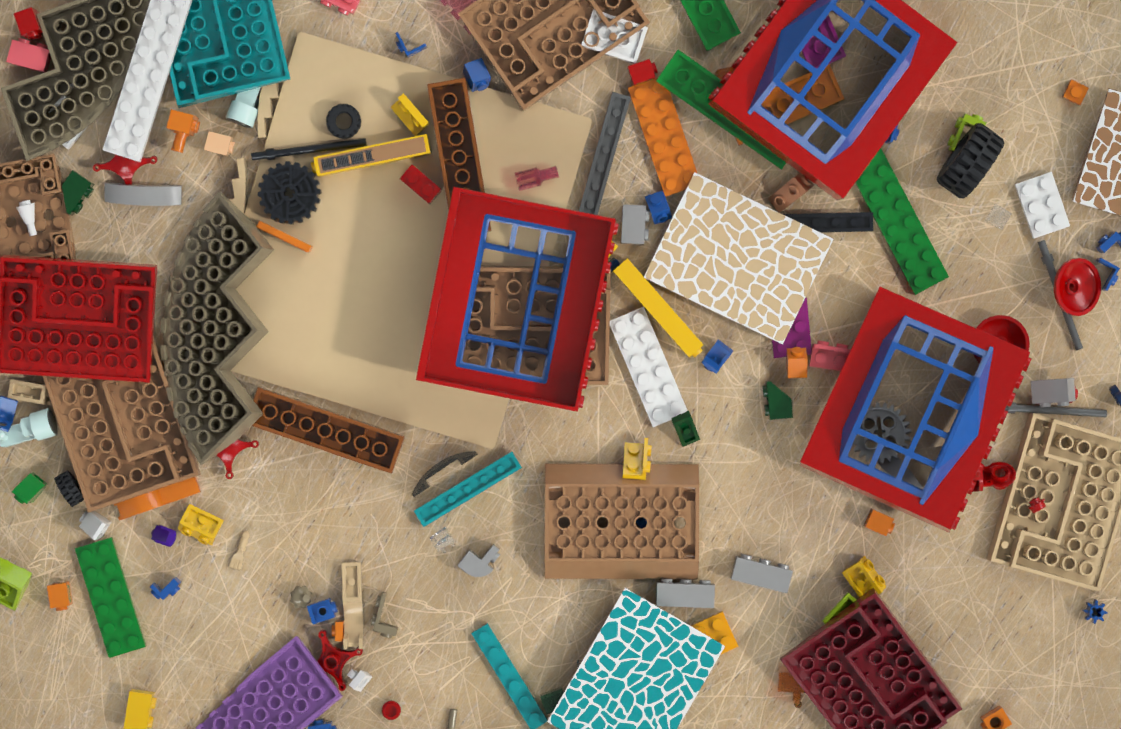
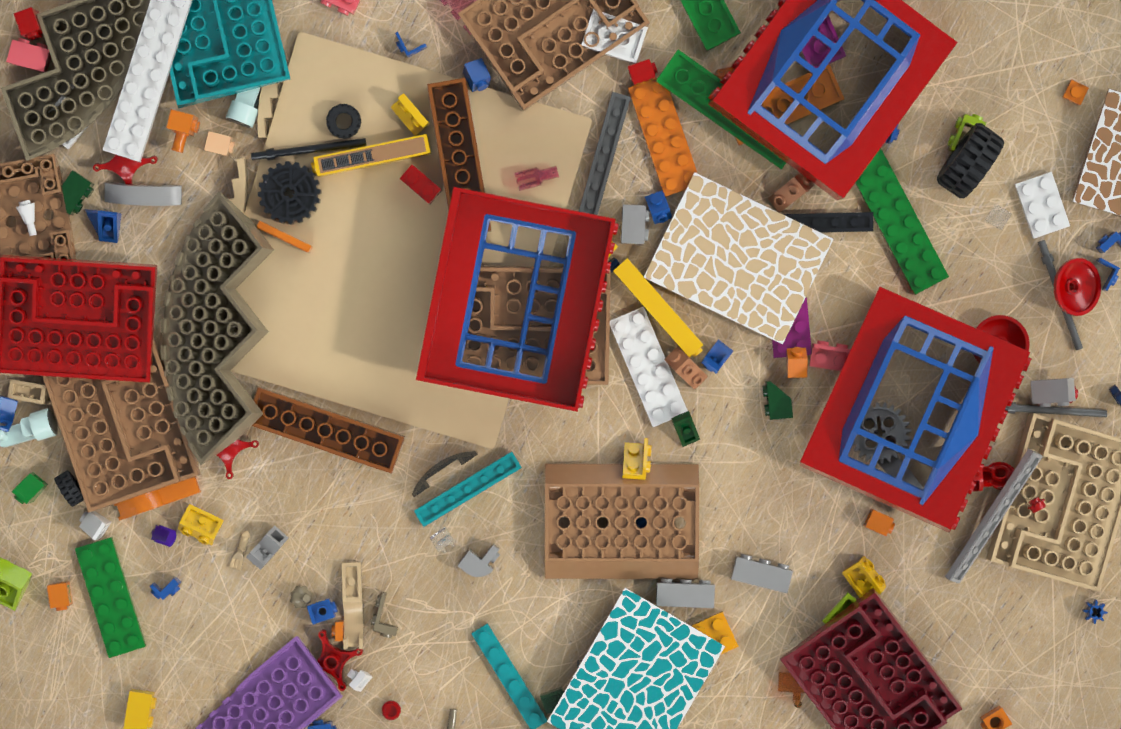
none -> blue slope [84,209,122,243]
none -> light grey brick [246,525,289,570]
none -> nougat bracket [664,346,708,389]
none -> light grey tile [945,449,1042,583]

